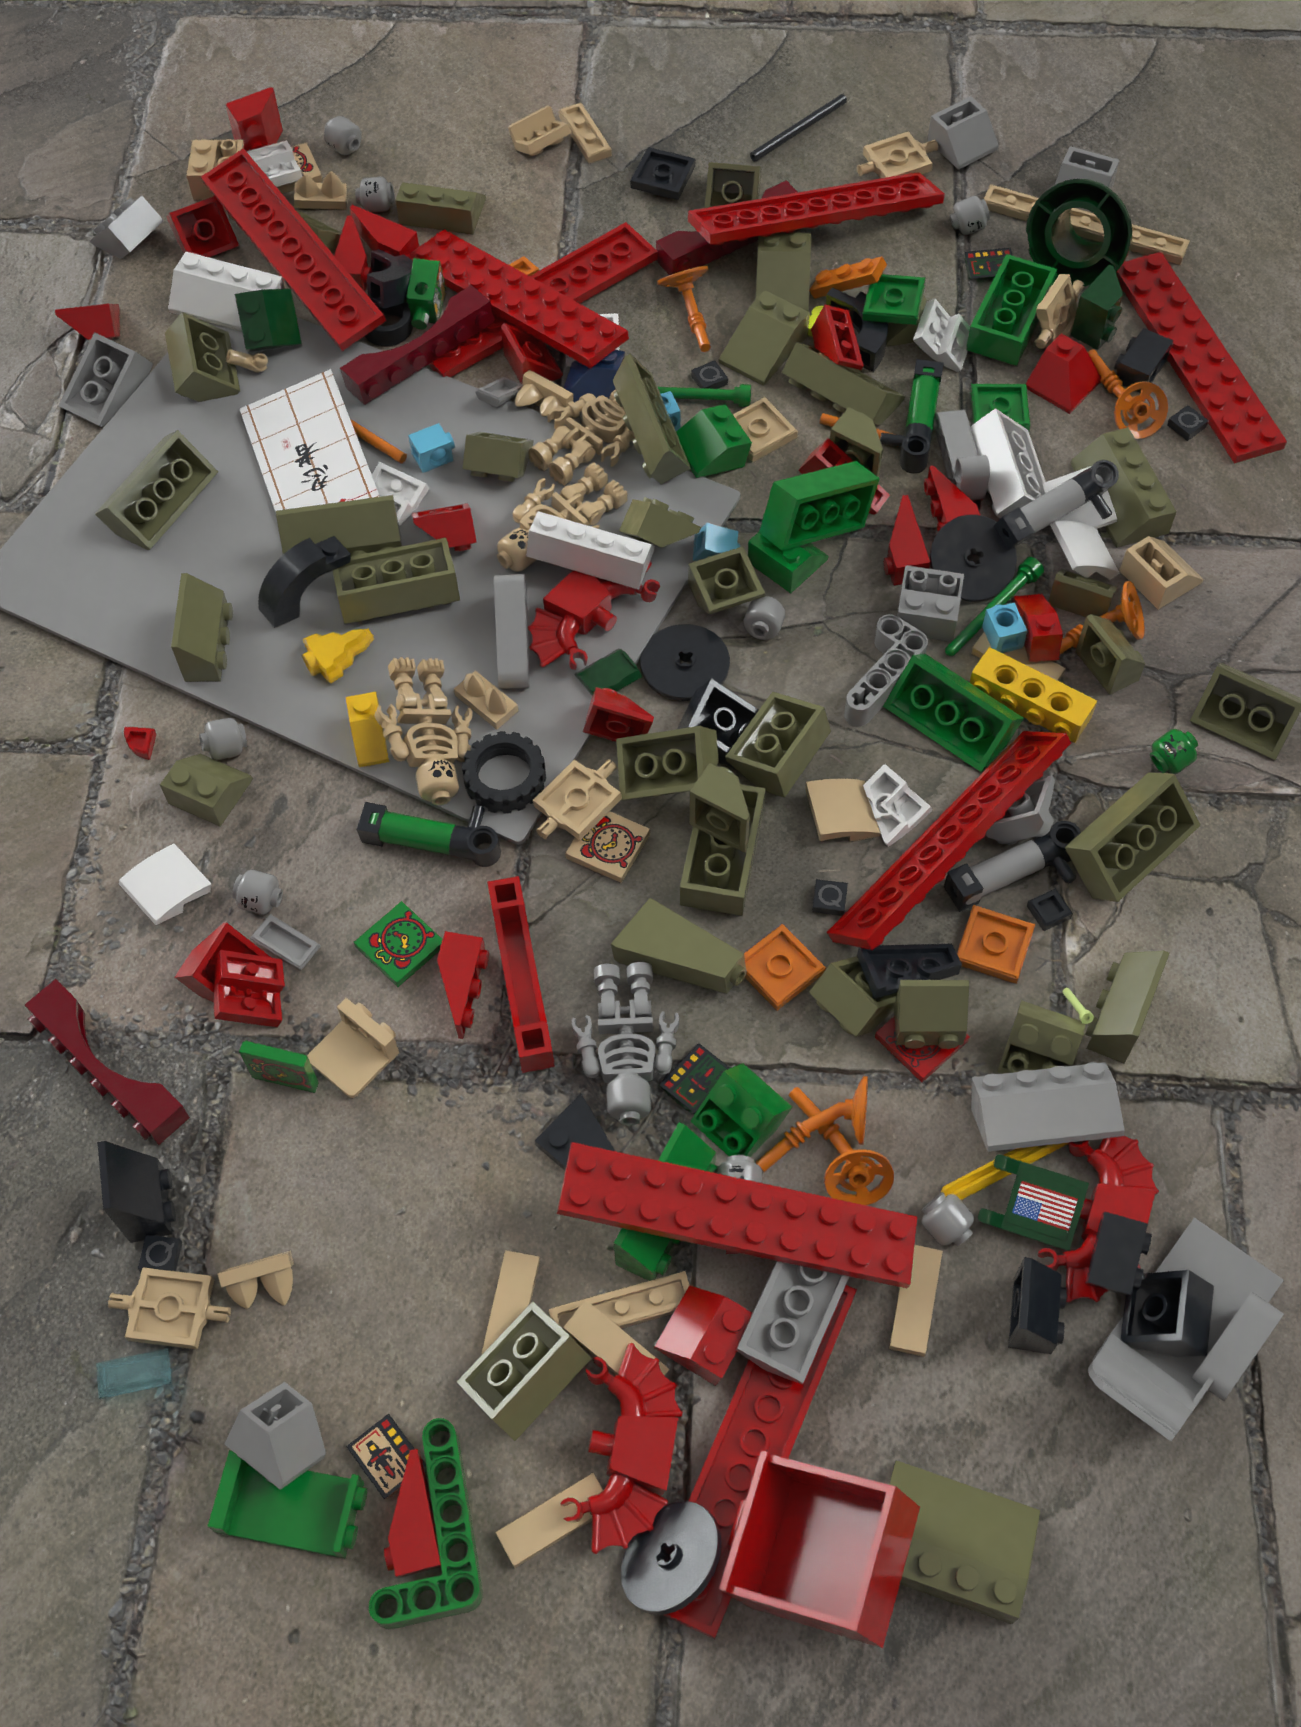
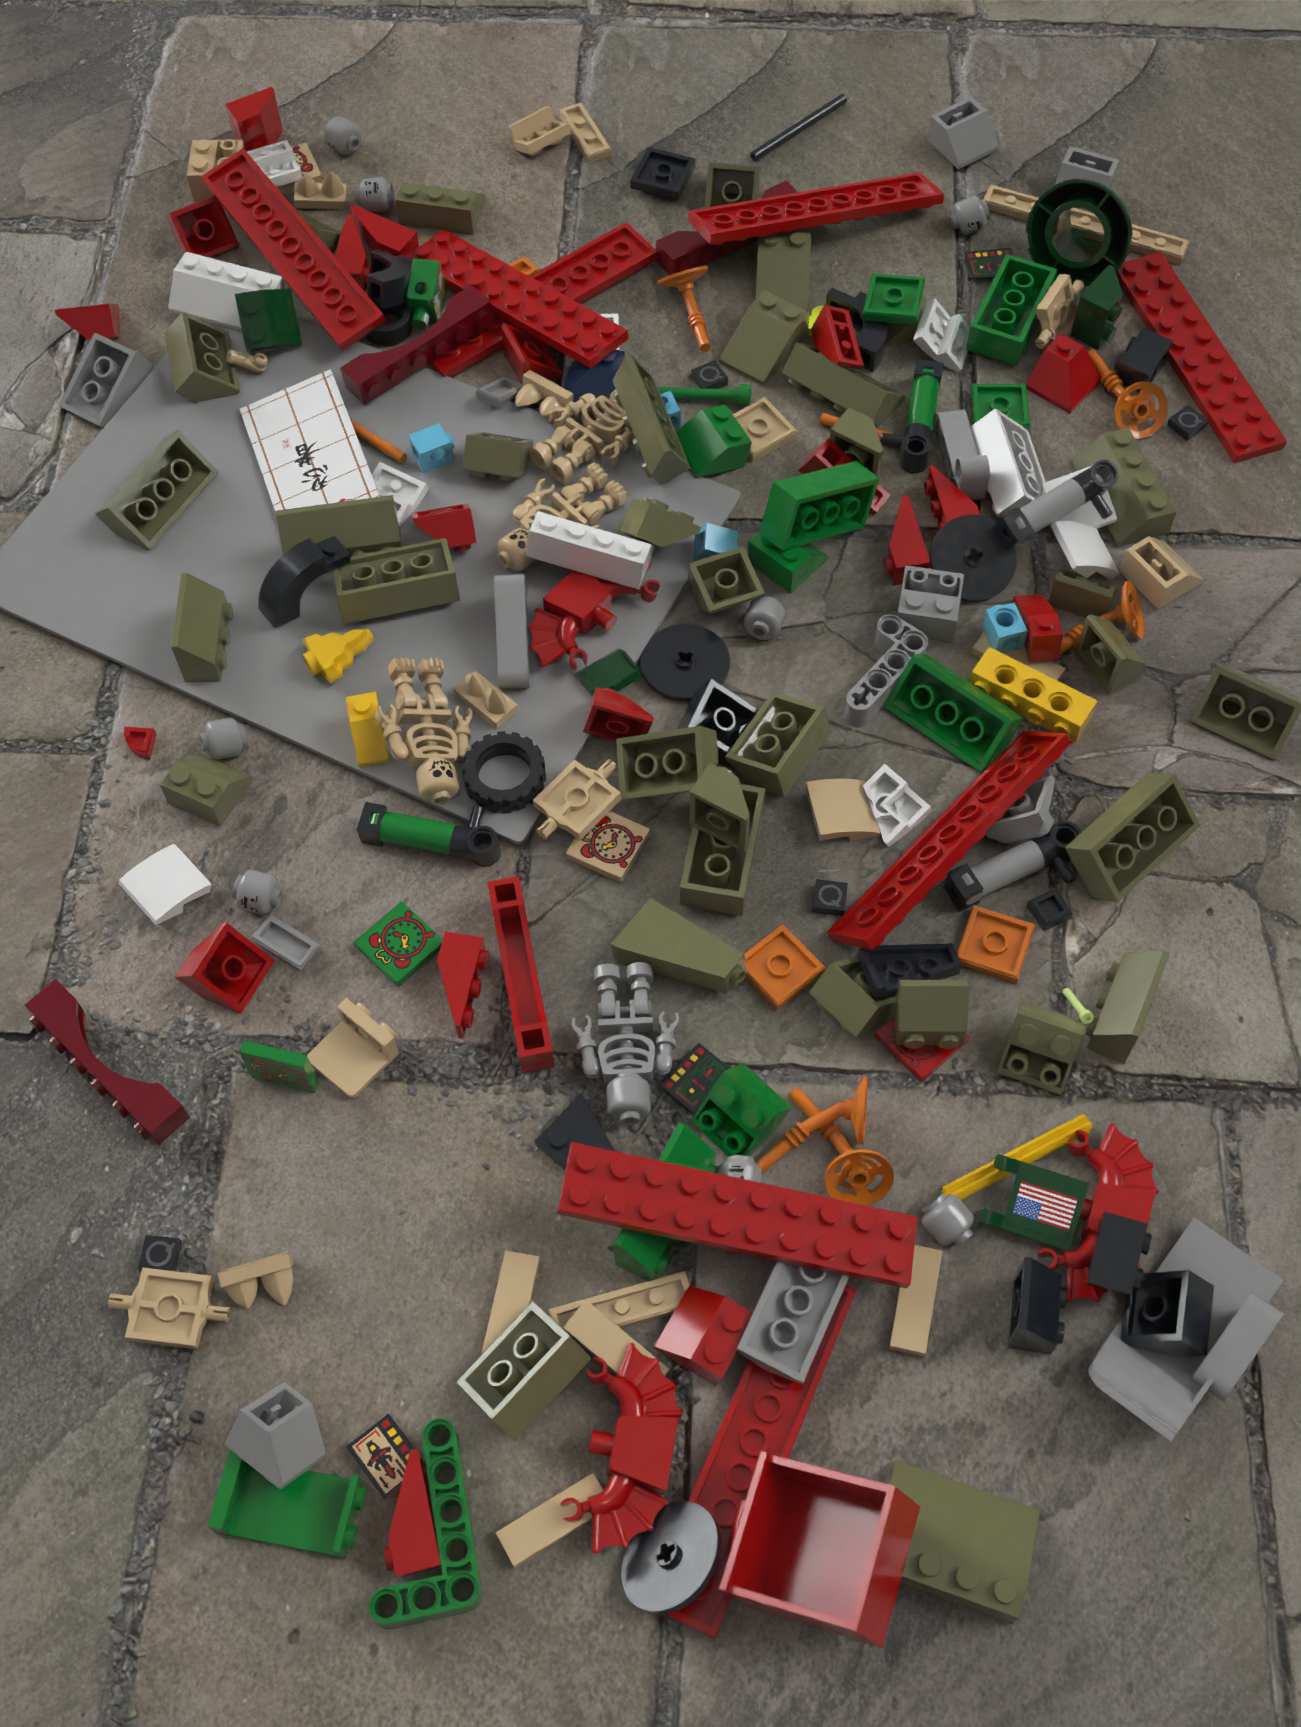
light grey slope [90,196,164,259] -> none
clear light blue tile [96,1348,172,1399] -> none
black slope [97,1141,176,1243] -> none
red slope [214,950,285,1028] -> none
orange plate [809,256,887,299] -> none
tan plate [857,131,938,178] -> none
green piece [945,557,1044,657] -> none
light grey slope [971,1062,1125,1152] -> none
green head [1149,729,1198,775] -> none

